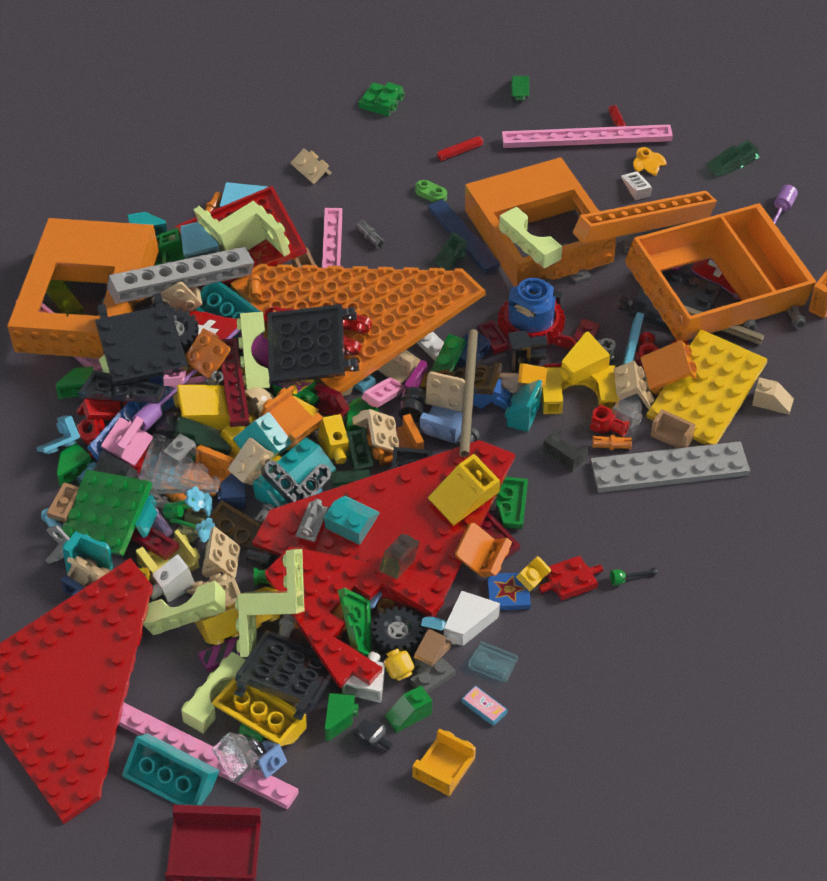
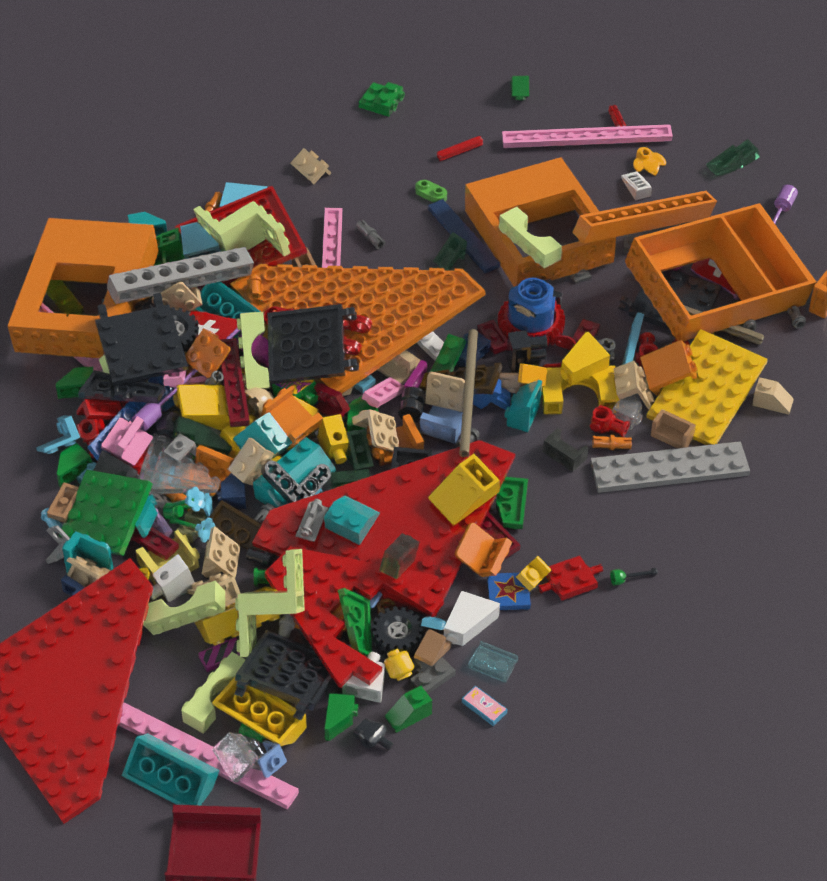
light orange panel [412,729,476,796] -> none

